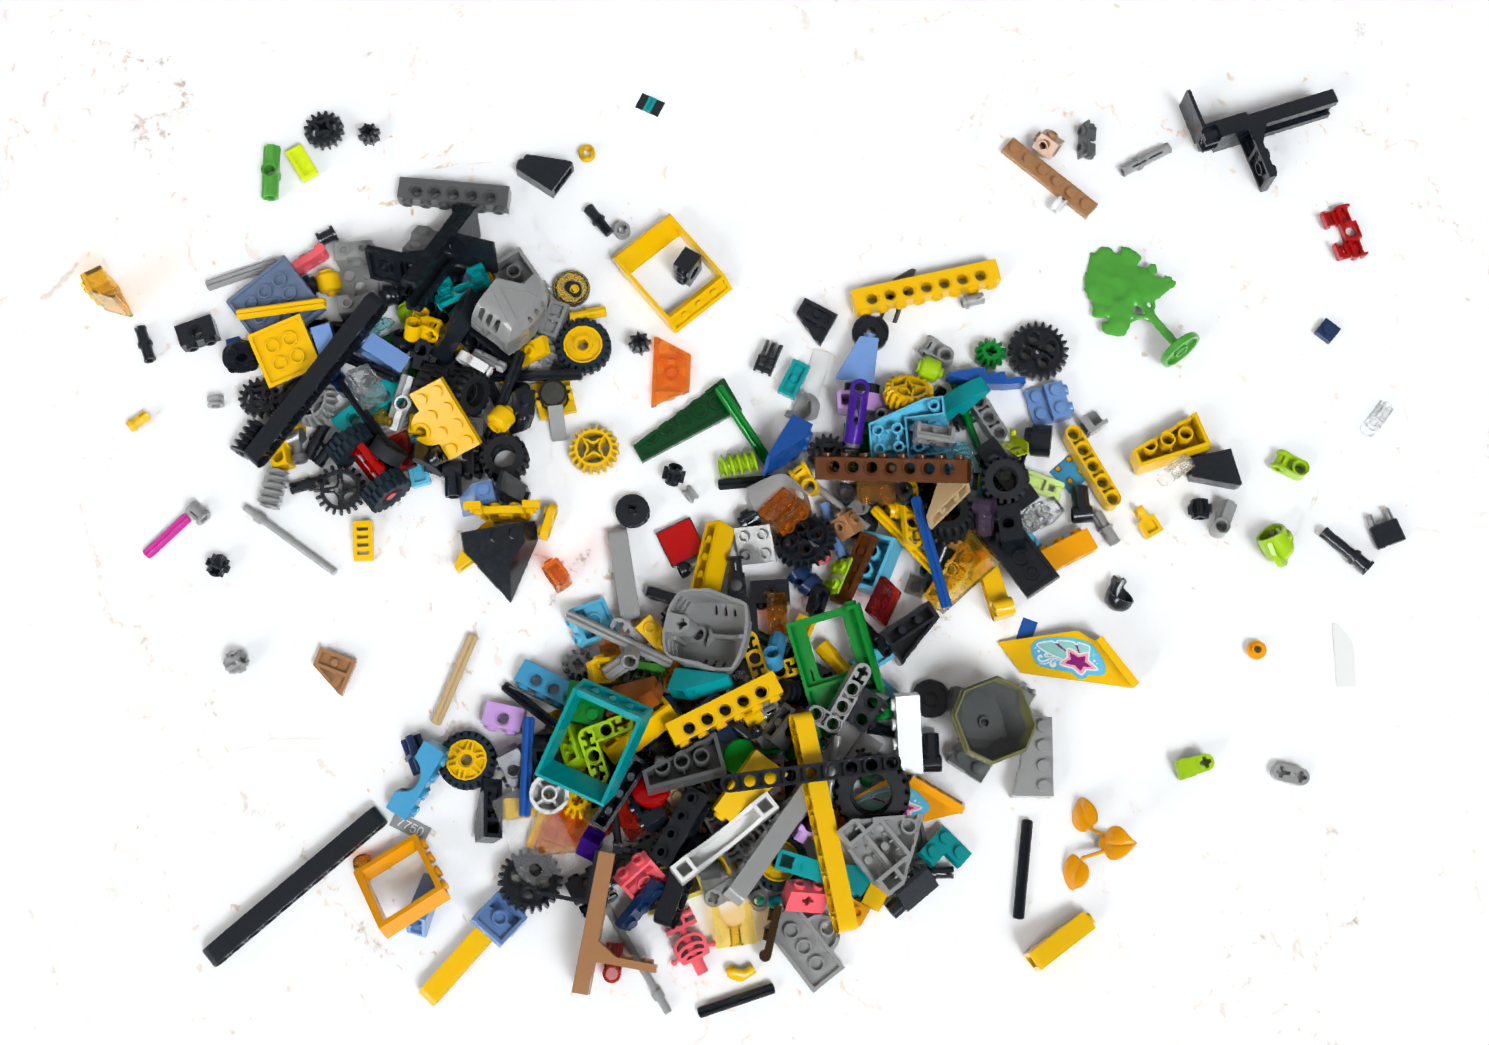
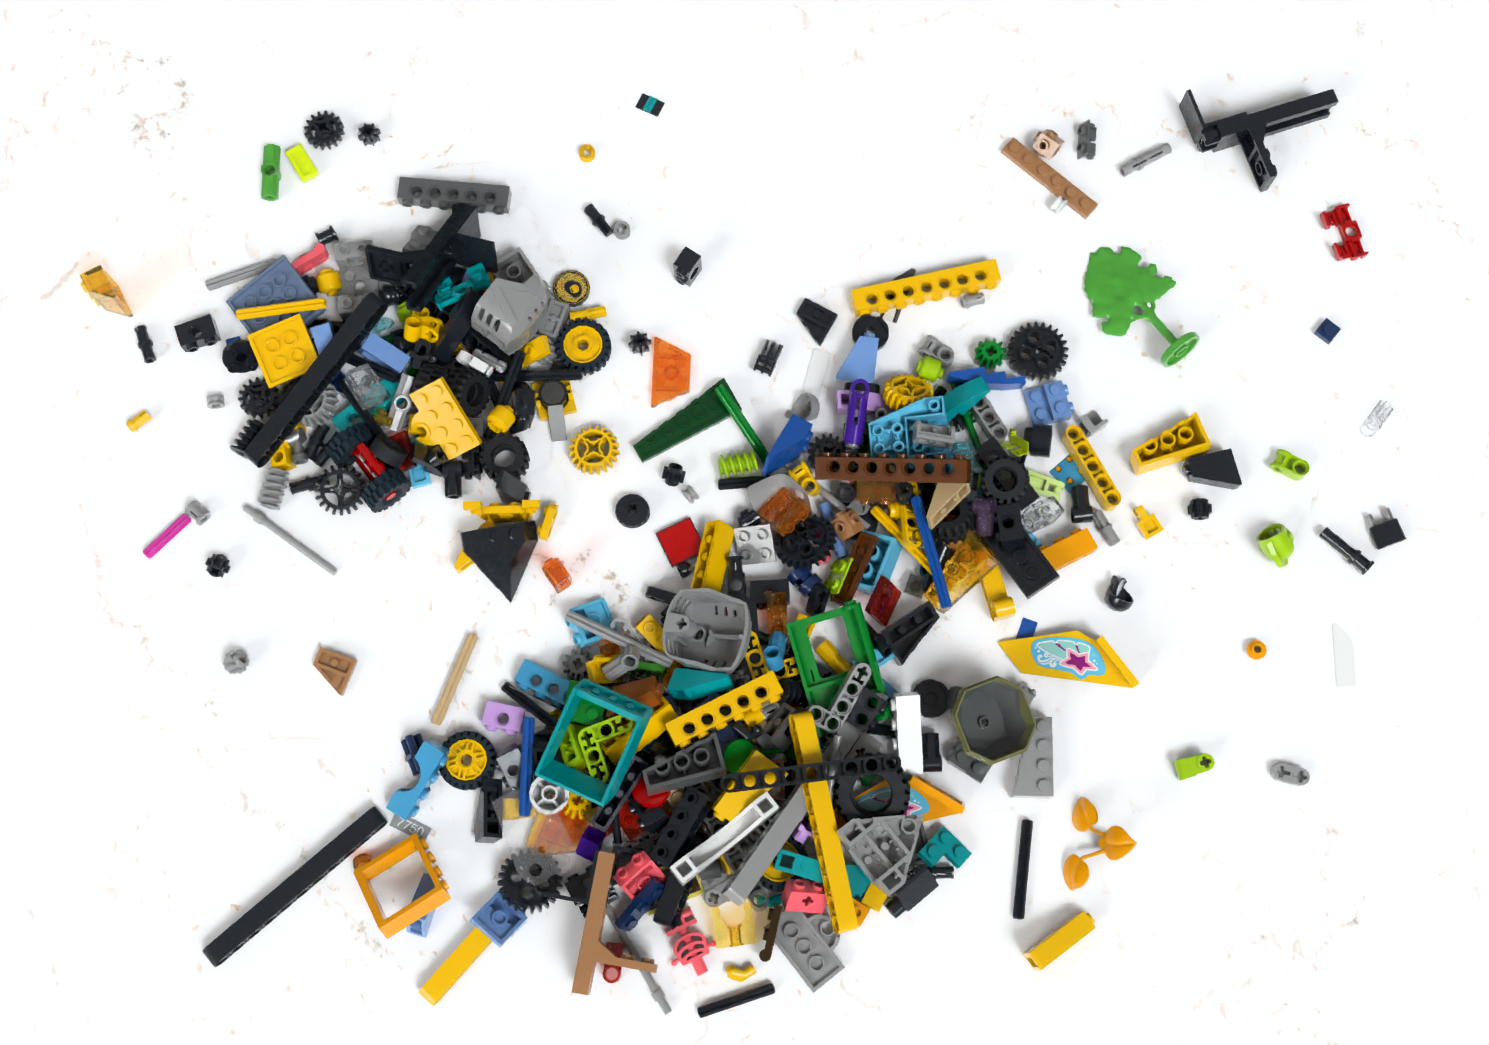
yellow slope [353,520,374,562] -> none
medium blue slope [459,479,499,517] -> none
black slope [516,154,574,198] -> none
light grey beam [607,527,641,621] -> none
yellow window [612,213,733,334] -> none
teal plate [777,359,811,400] -> none
clear piece [1156,453,1195,487] -> none
light grey piece [1209,499,1237,539] -> none

